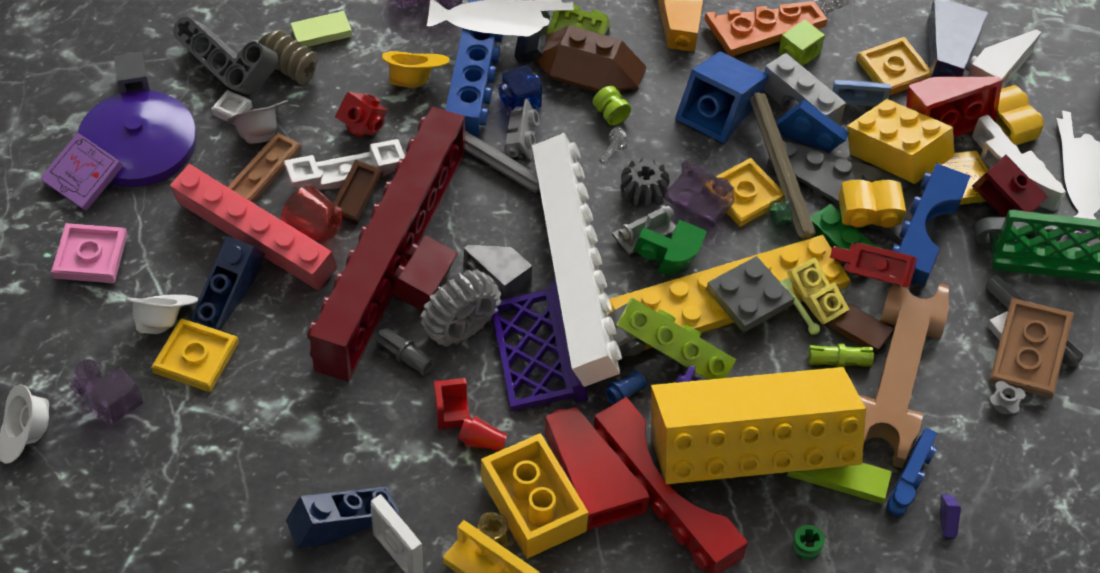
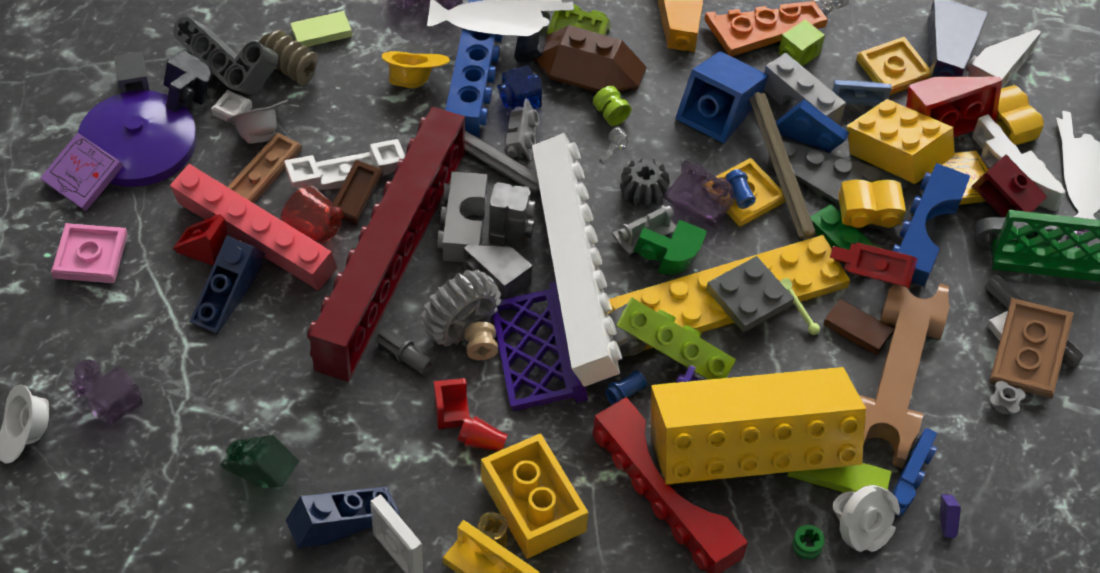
white piece [126,295,198,334] -> none
yellow tile [151,318,239,393] -> none
red brick [335,91,388,137] -> none
dark red brick [392,235,458,311] -> none
red slope [545,407,650,530] -> none
clear green bush [769,199,792,227] -> none
light yellow slope [786,257,850,324] -> none
lime pin [808,344,874,368] -> none
none -> black brick [163,51,211,112]
none -> red slope [173,214,228,265]
none -> clear green slope [220,435,300,488]
none -> light grey arch [437,172,487,262]
none -> tan wheel [464,322,498,360]
none -> flat silver brick [489,182,536,248]
none -> blue pin [725,169,756,209]
none -> white tile [832,485,900,552]

